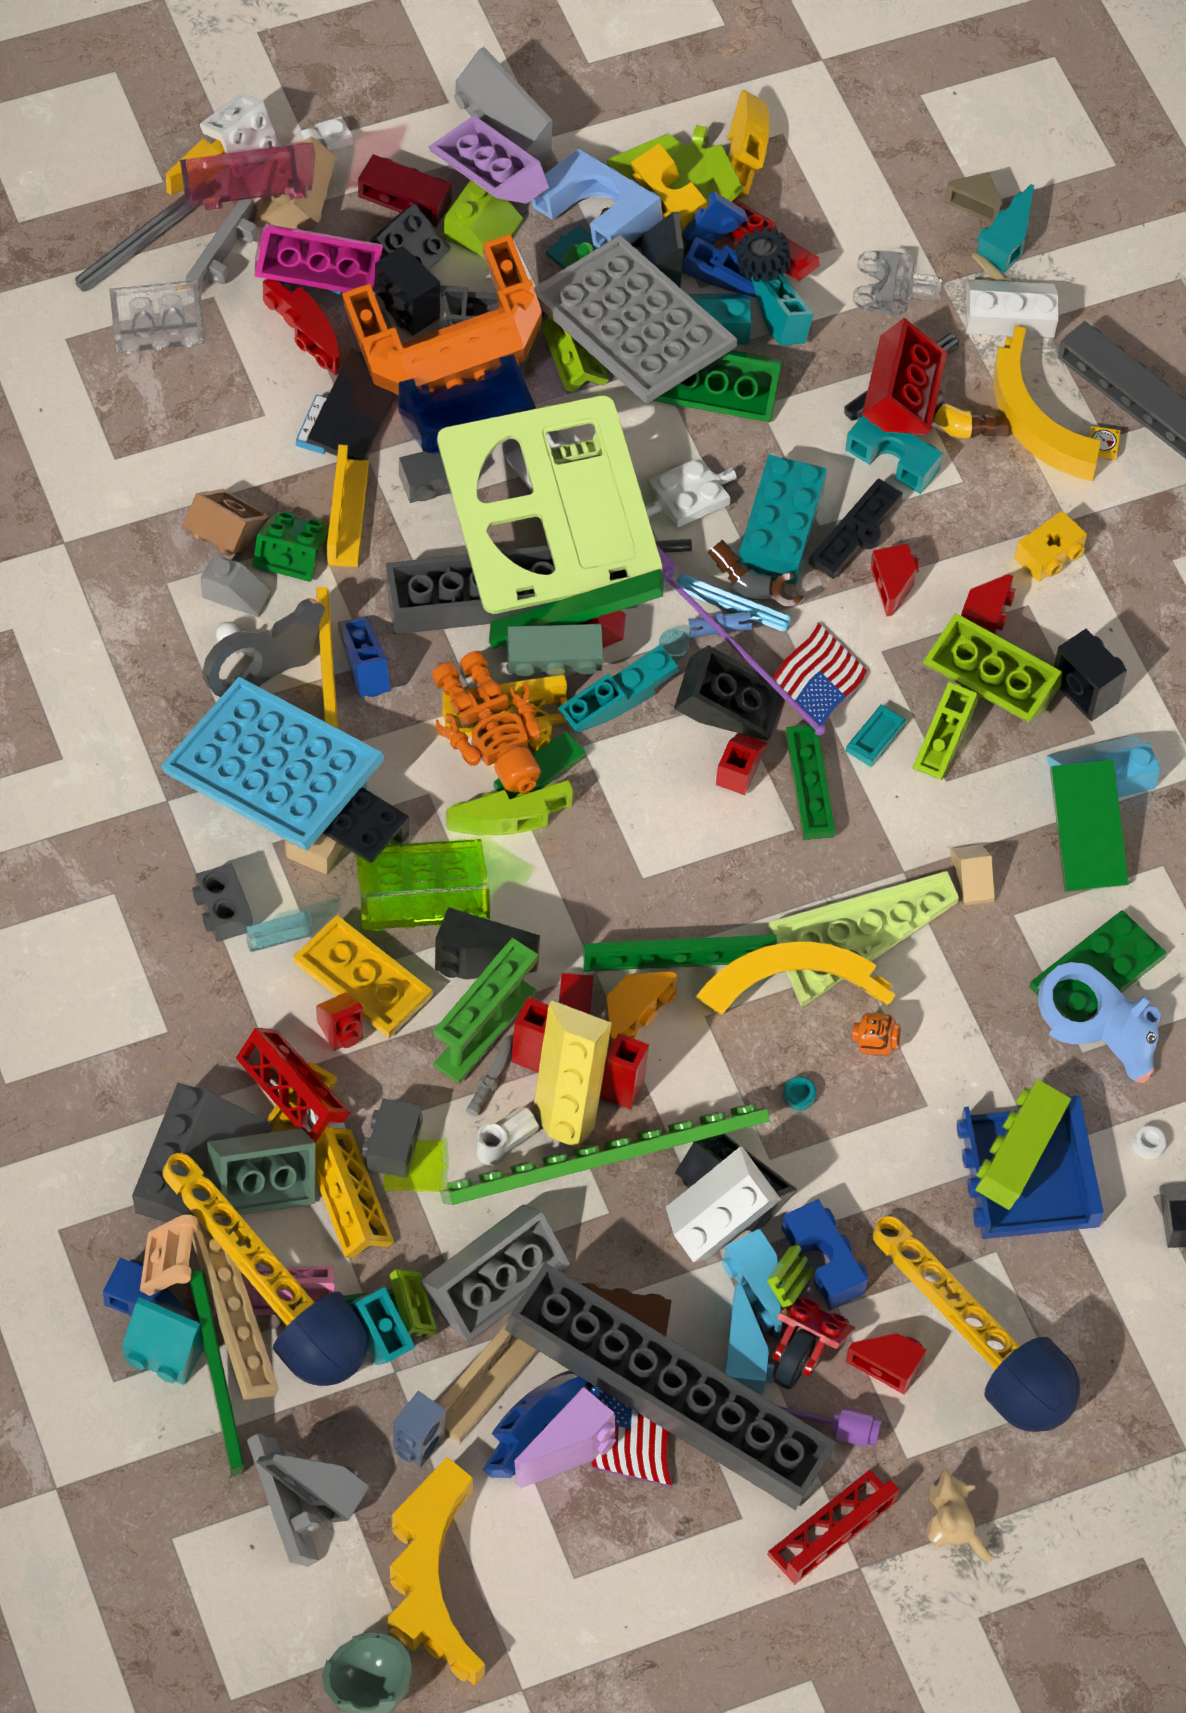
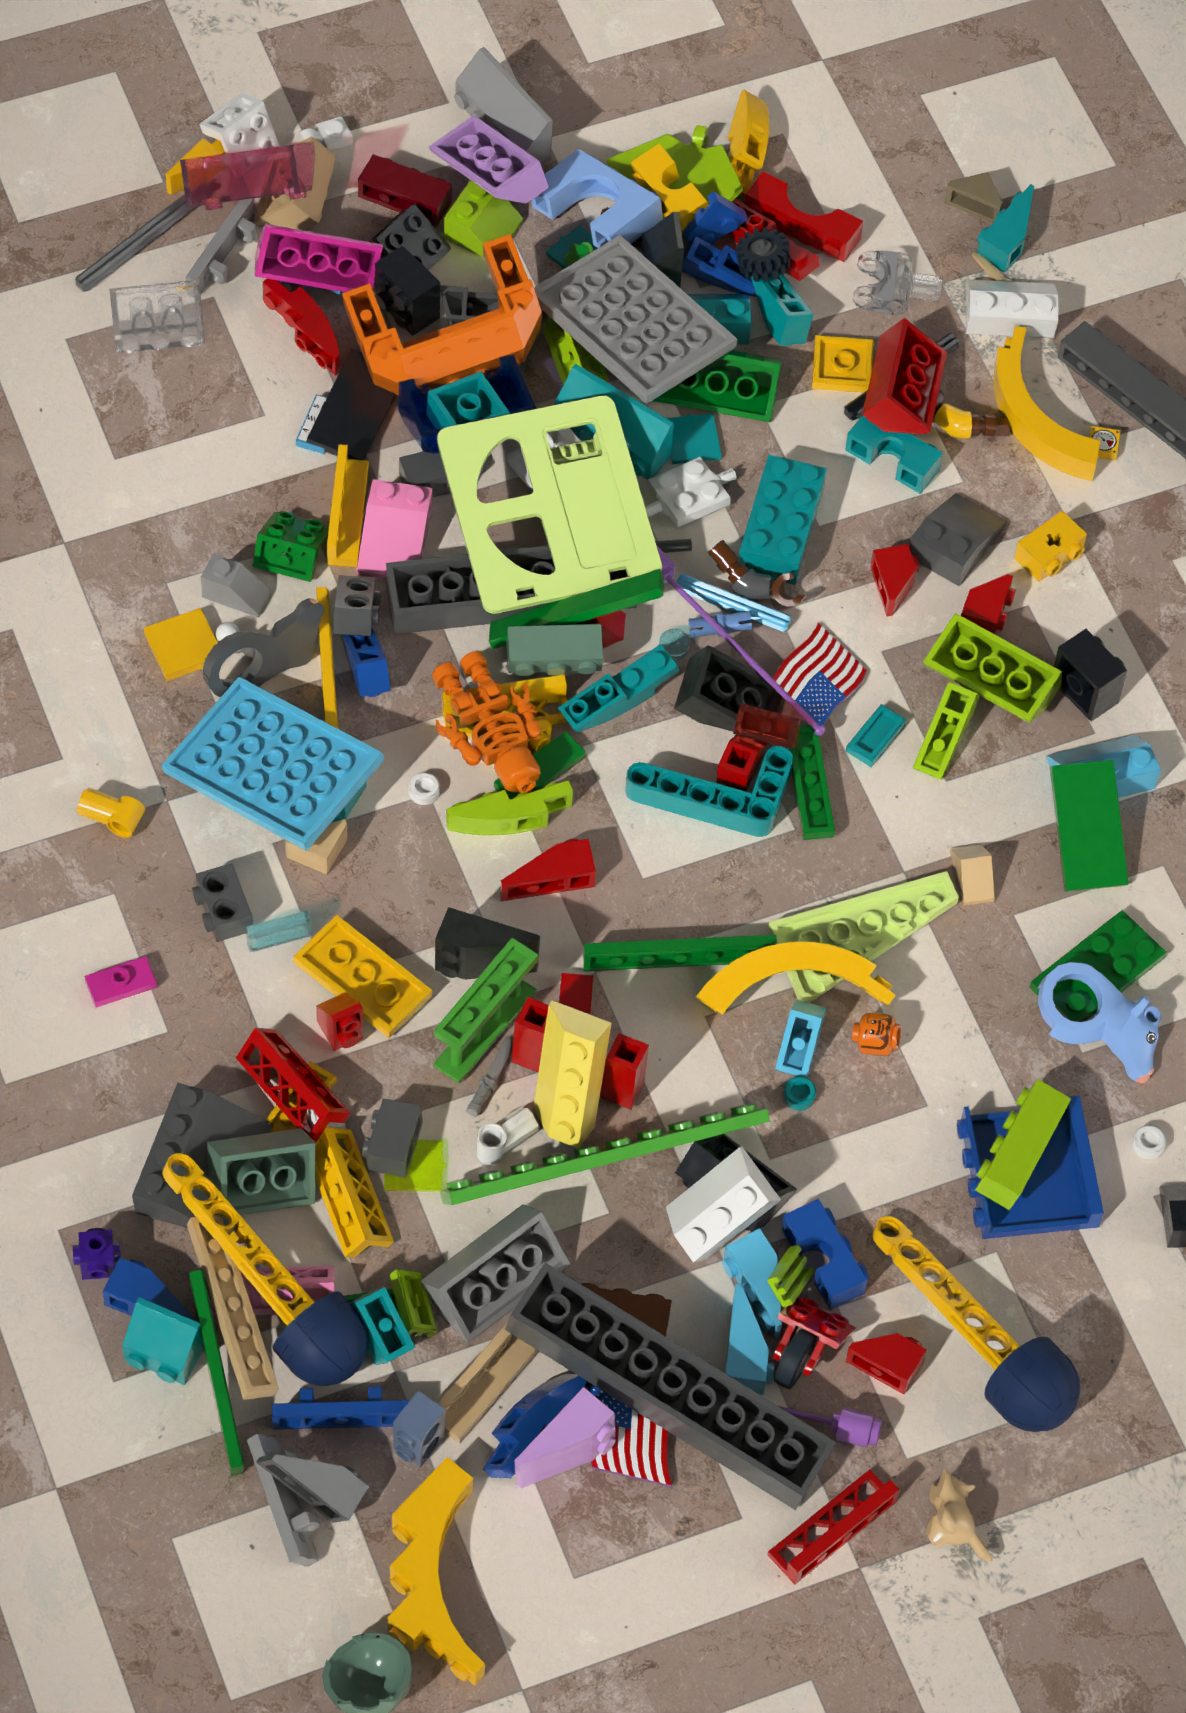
light nougat plate [140,1215,198,1296] -> none
medium nougat slope [182,489,271,556] -> none
black bracket [323,787,409,863] -> none
clear neon green slope [355,839,490,931] -> none
light orange slope [605,972,678,1051] -> none
black hinge [809,478,903,579] -> none
none -> dark purple brick [73,1228,121,1280]
none -> yellow piece [77,787,146,838]
none -> dark pink plate [84,956,157,1008]
none -> yellow tile [143,608,218,682]
none -> blue hinge [272,1387,409,1430]
none -> dark grey brick [334,575,381,636]
none -> bright pink slope [357,479,433,579]
none -> white tile [409,773,440,805]
none -> teal slope [426,371,510,432]
none -> red slope [500,839,596,902]
none -> teal slope [554,364,674,480]
none -> teal beam [625,746,793,837]
none -> teal piece [667,414,722,464]
none -> clear red slope [733,703,800,749]
none -> red arch [744,171,863,262]
none -> medium azure slope [775,999,827,1078]
none -> yellow tile [812,335,874,393]
none -> dark grey slope [909,493,1007,586]

